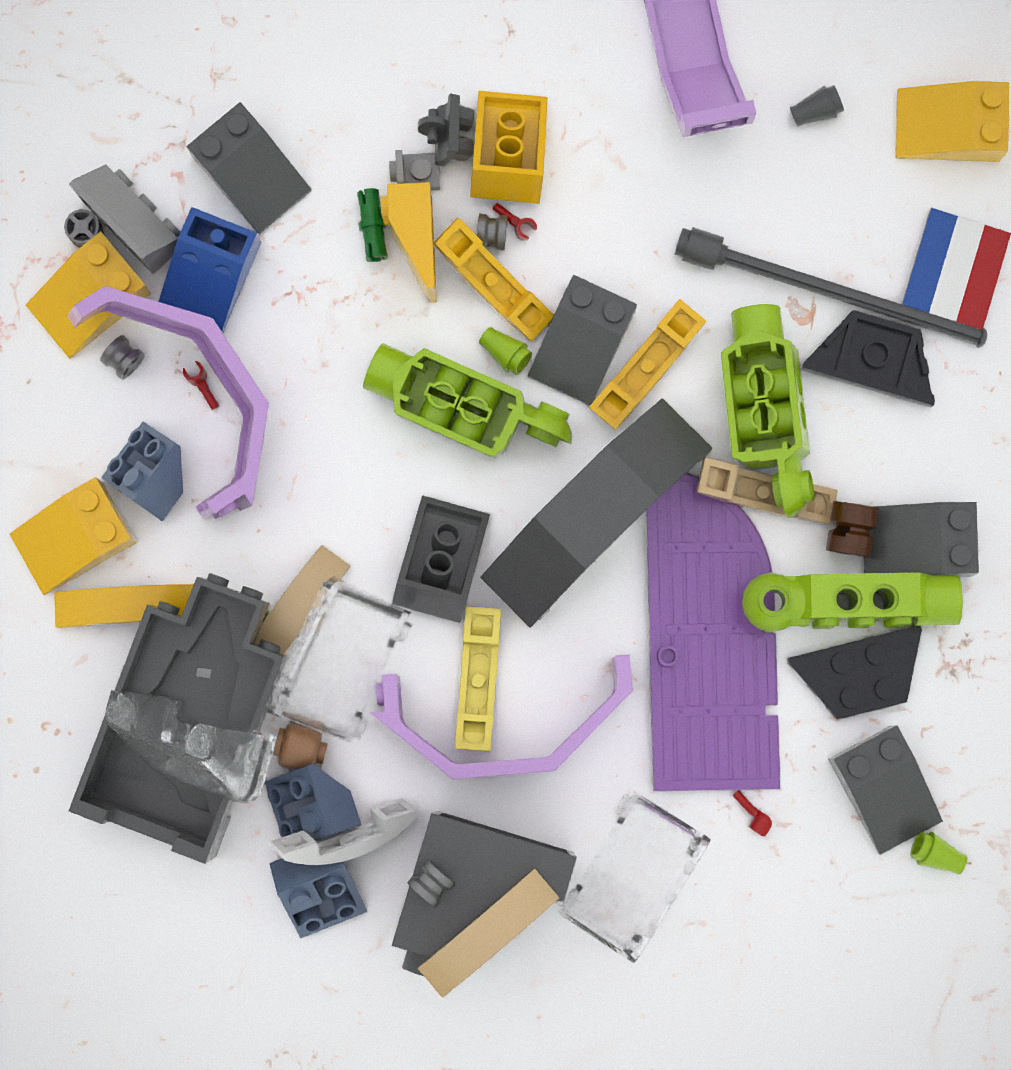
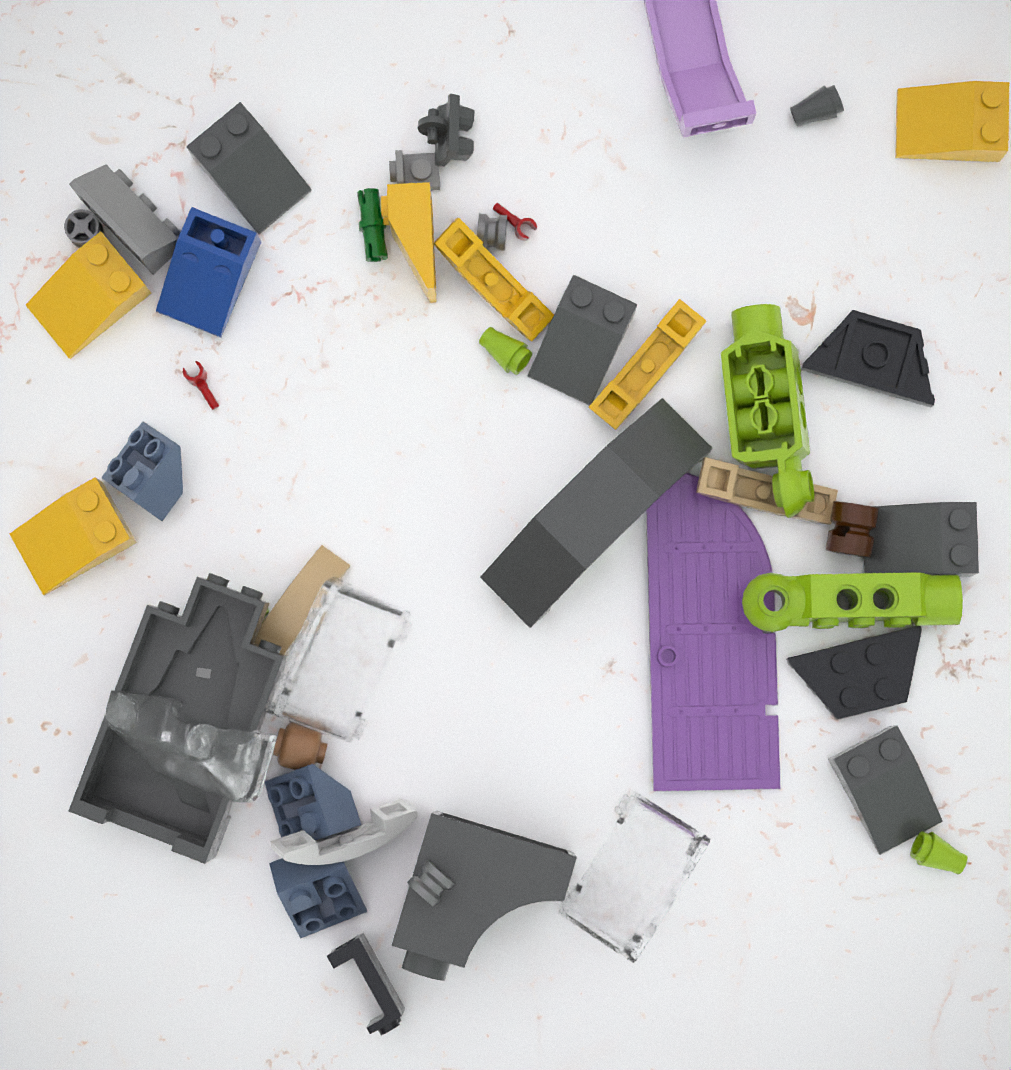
yellow slope [54,584,194,628] -> none
lavender panel [67,286,269,519] -> none
flat silver wheel [100,335,145,380] -> none
lime brick [363,343,572,459] -> none
lavender panel [370,654,633,780] -> none
dark grey slope [392,495,490,623] -> none
tan slope [418,868,559,998] -> none
light yellow slope [455,606,501,752] -> none
yellow slope [470,91,548,204] -> none
flag [674,207,1011,348] -> none
red hand [732,790,772,837] -> none
none -> black panel [327,933,405,1036]

